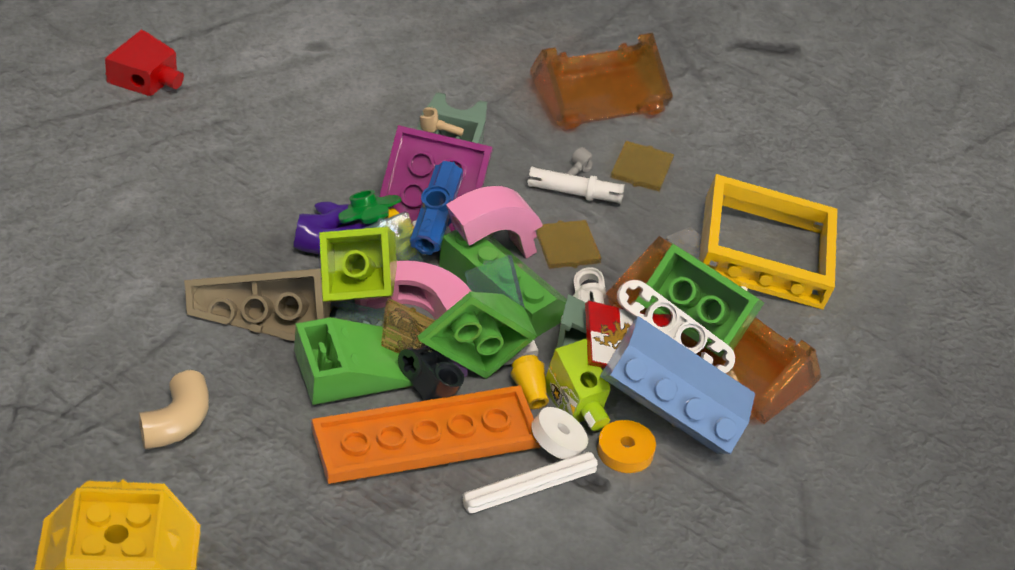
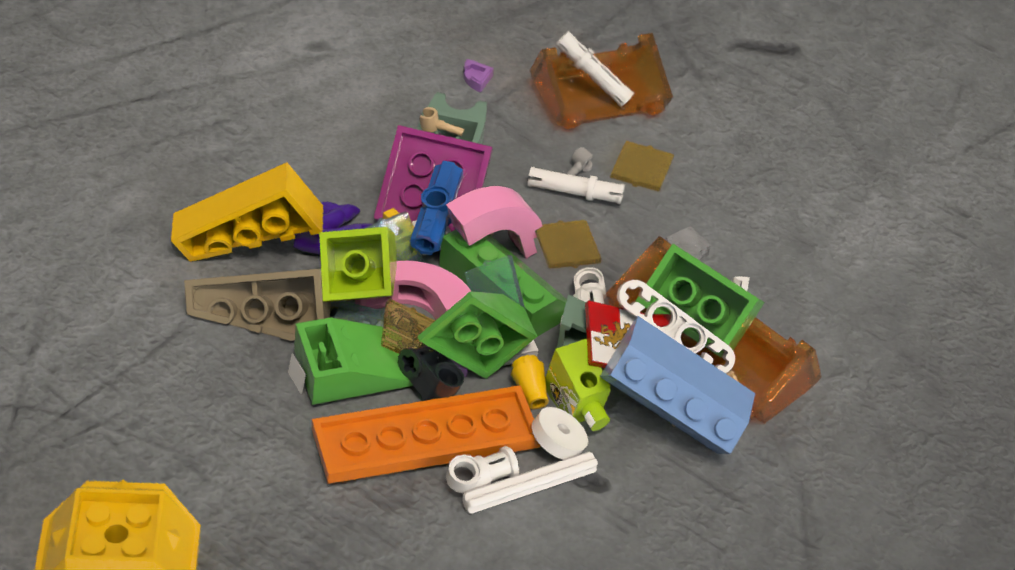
red torso [105,29,184,96] -> none
tan cylinder [139,370,209,449] -> none
green plate [339,190,402,224] -> none
light orange piece [597,420,656,473] -> none
yellow window [699,174,837,310] -> none
none -> yellow wedge [171,162,323,262]
none -> white sticker [288,353,306,394]
none -> white connector [446,446,519,493]
none -> medium lavender tile [463,59,494,93]
none -> white pin [555,31,634,107]

